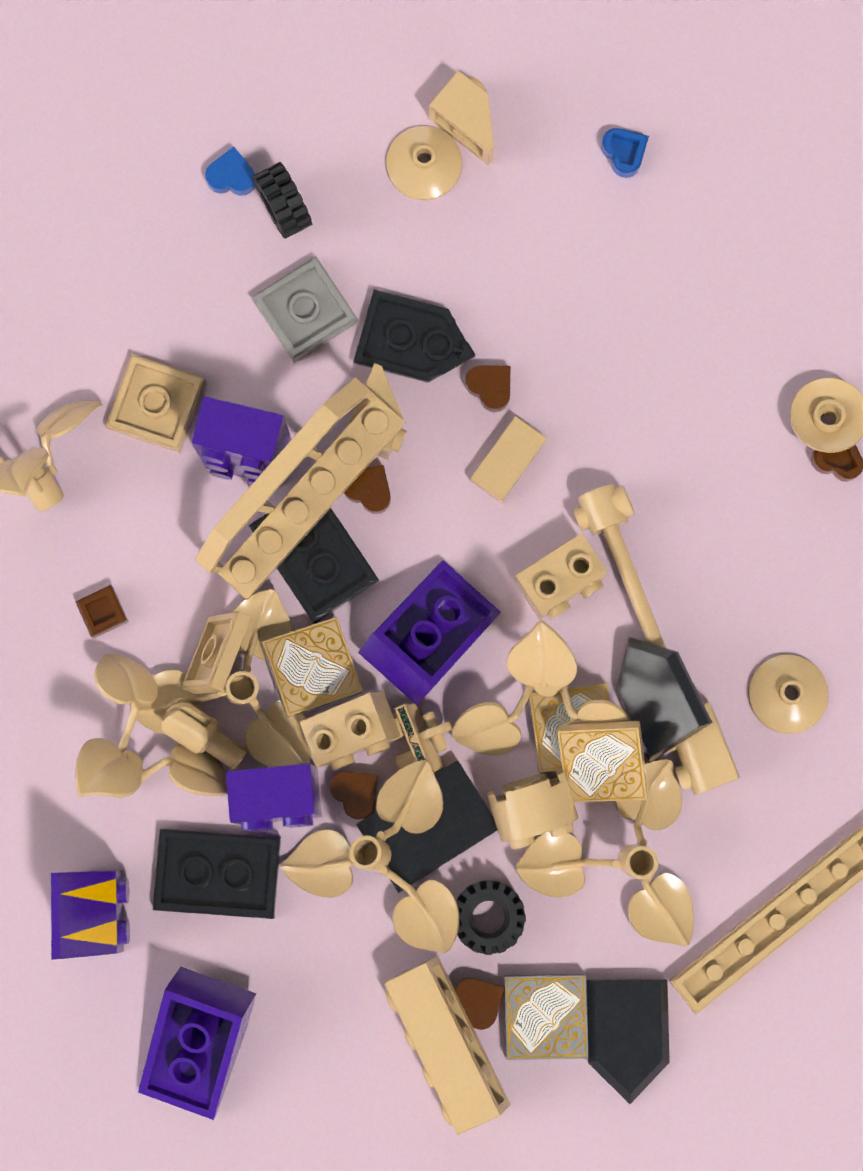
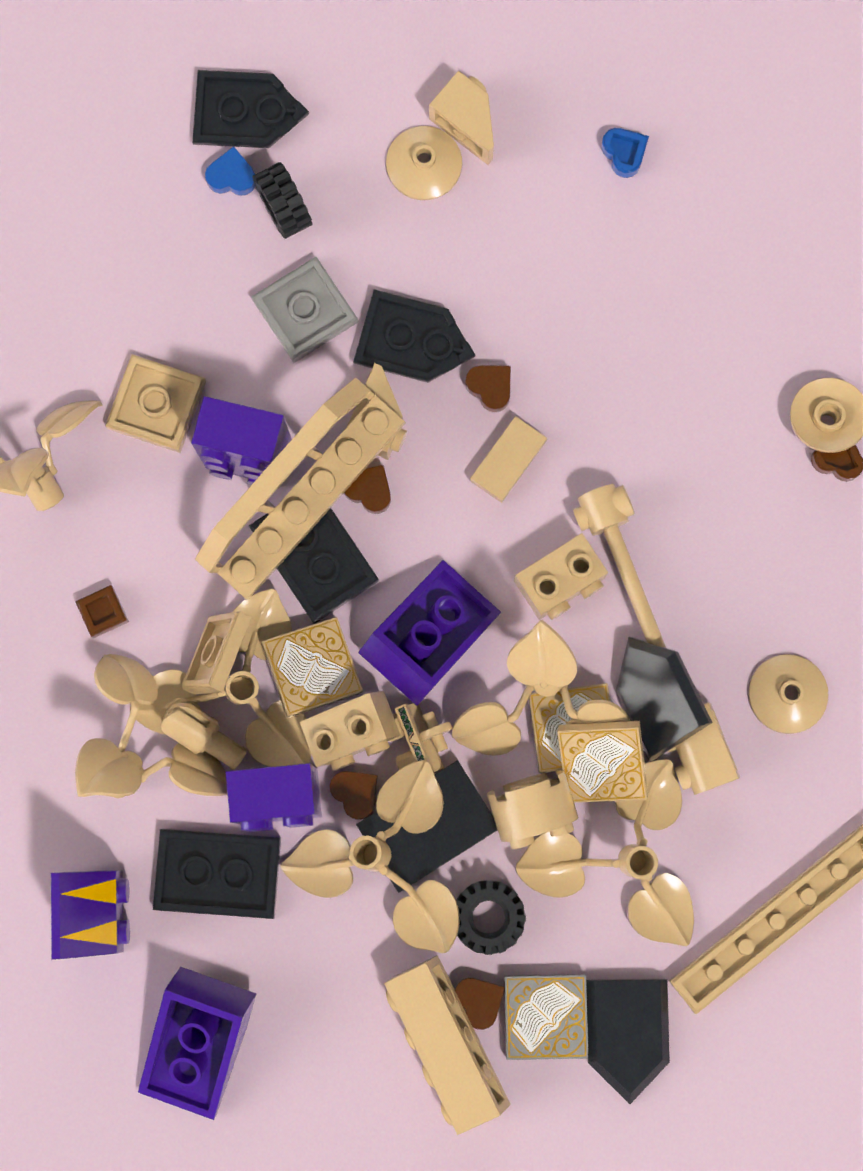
none -> black tile [192,70,309,148]

